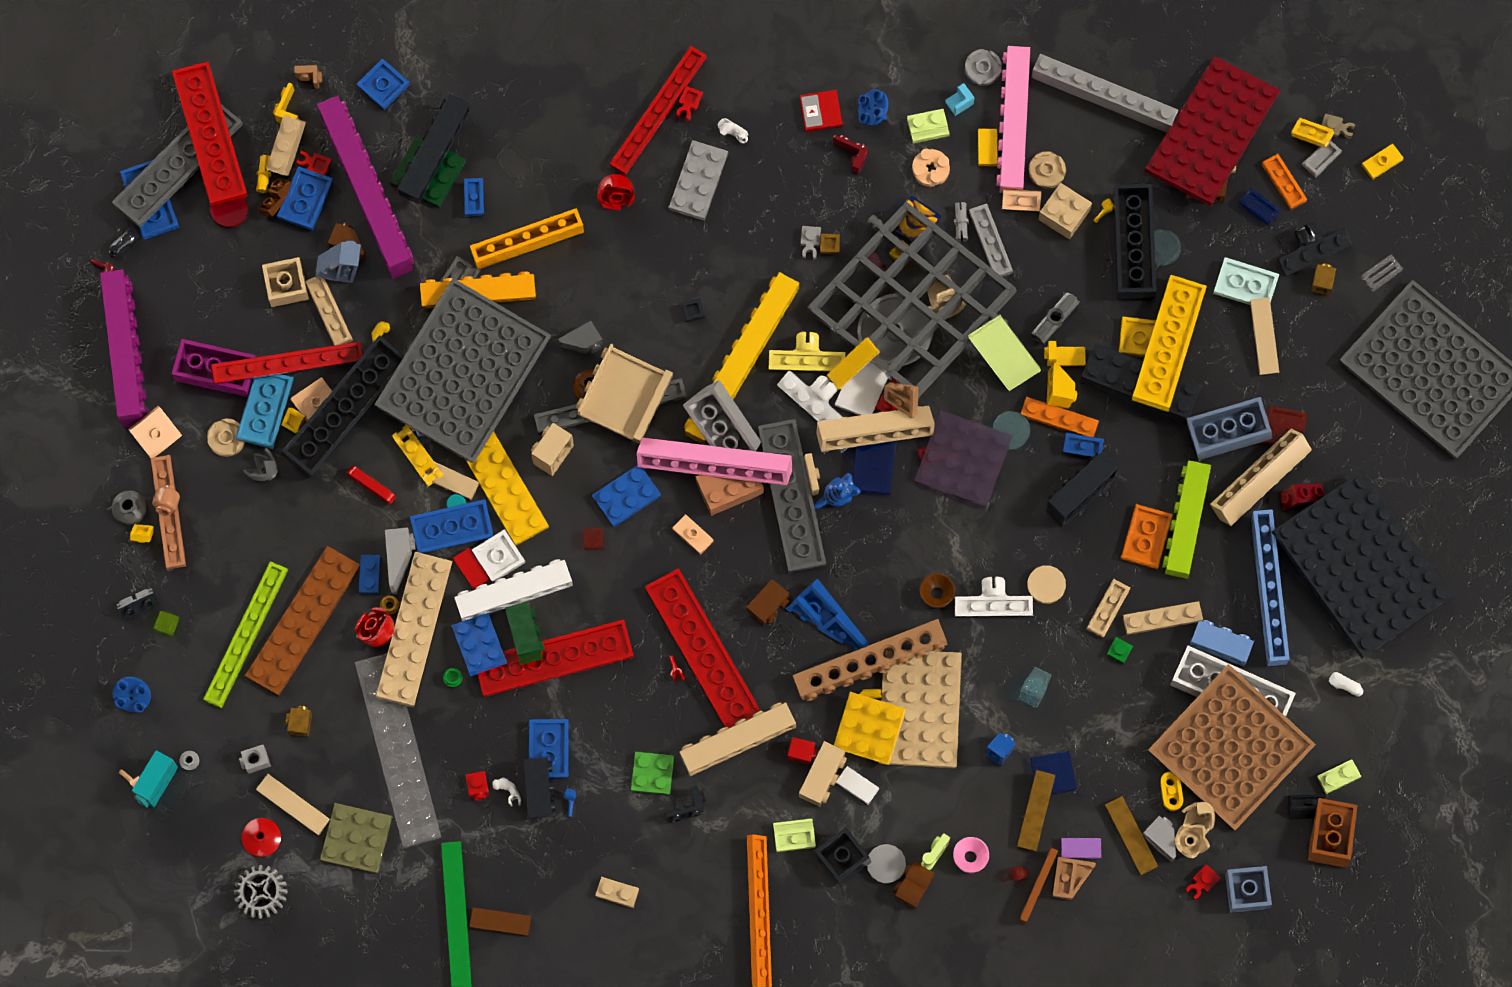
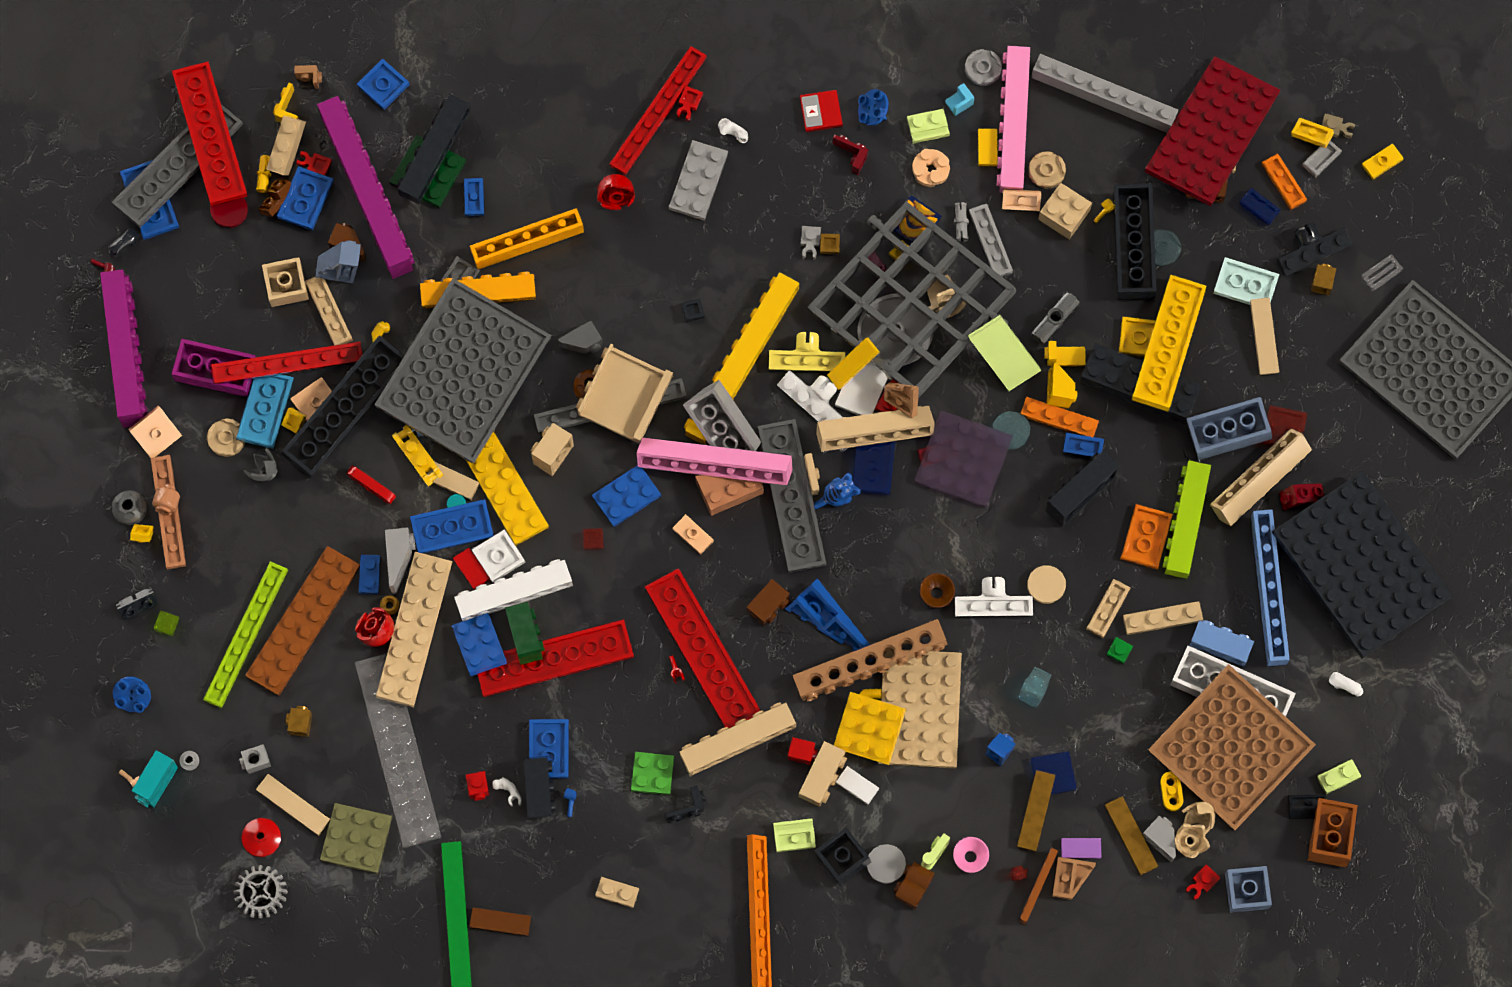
green plate [443,668,463,688] -> none

